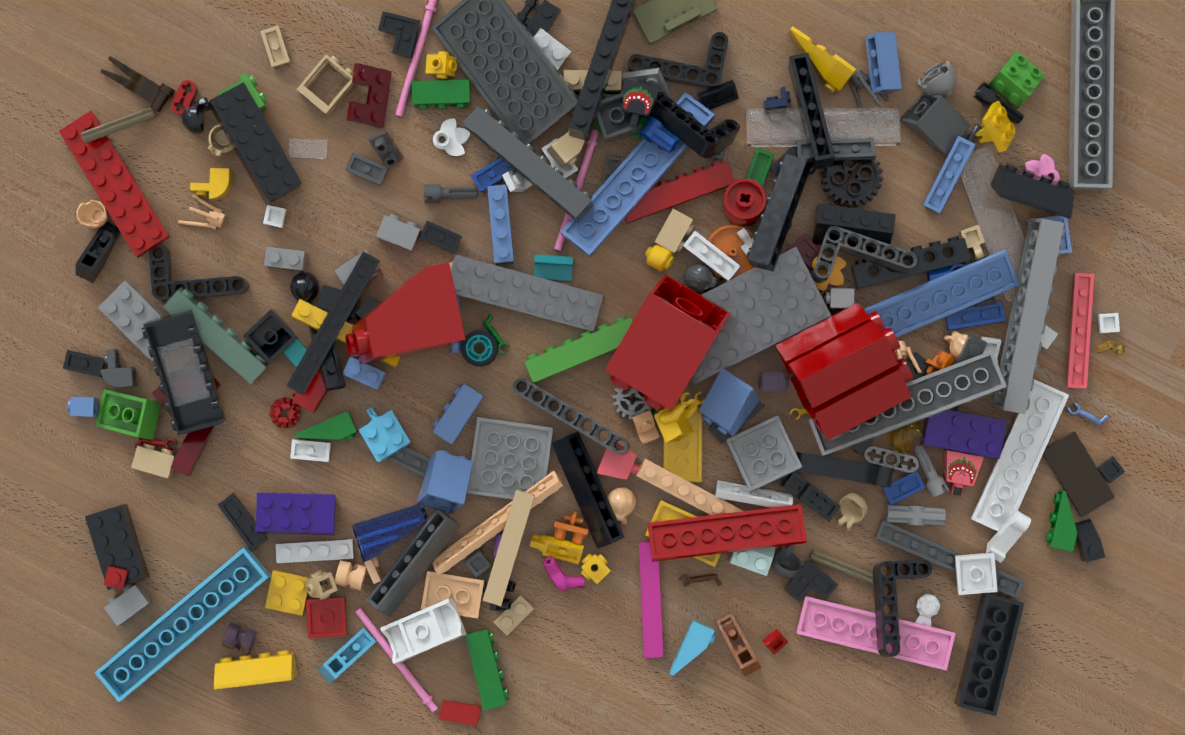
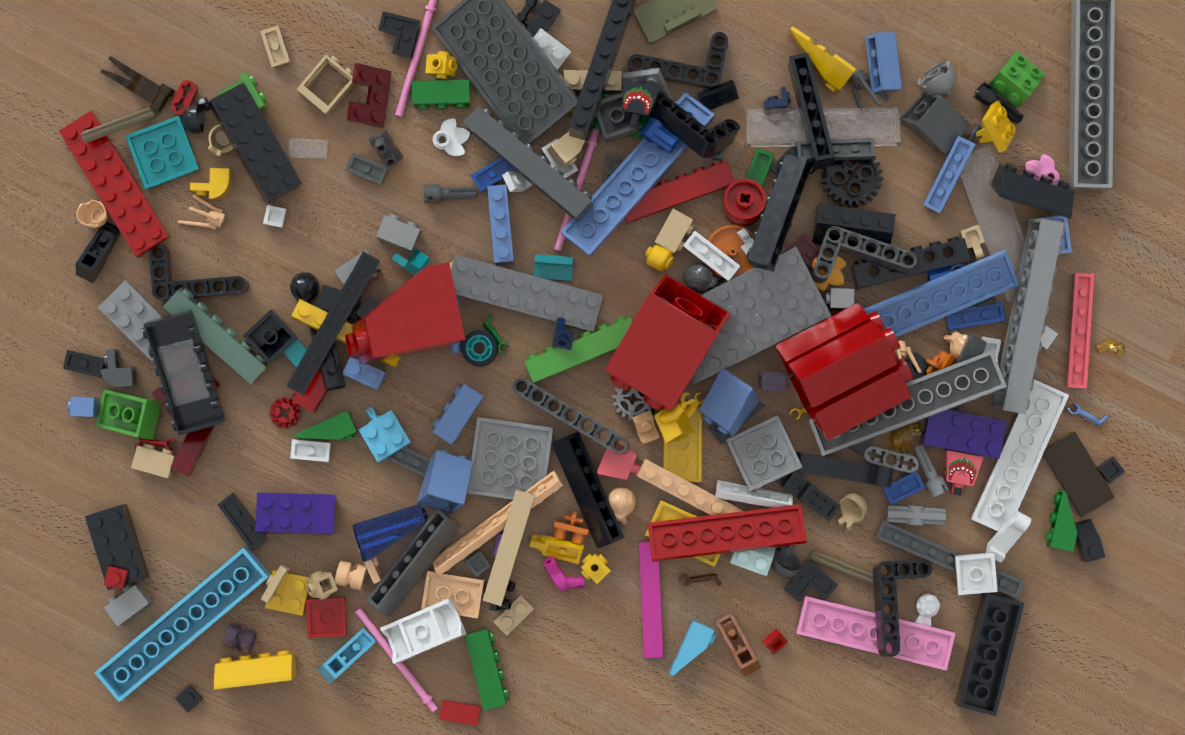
light grey brick [264,247,308,272] -> none
white plate [276,539,354,563] -> none
black plate [419,221,462,254] -> none
white plate [1097,313,1120,334] -> none
none -> teal plate [125,116,200,190]
none -> black plate [175,685,203,712]
none -> tan plate [261,564,290,603]
none -> teal panel [391,249,431,275]
none -> dark blue bracket [552,318,574,350]

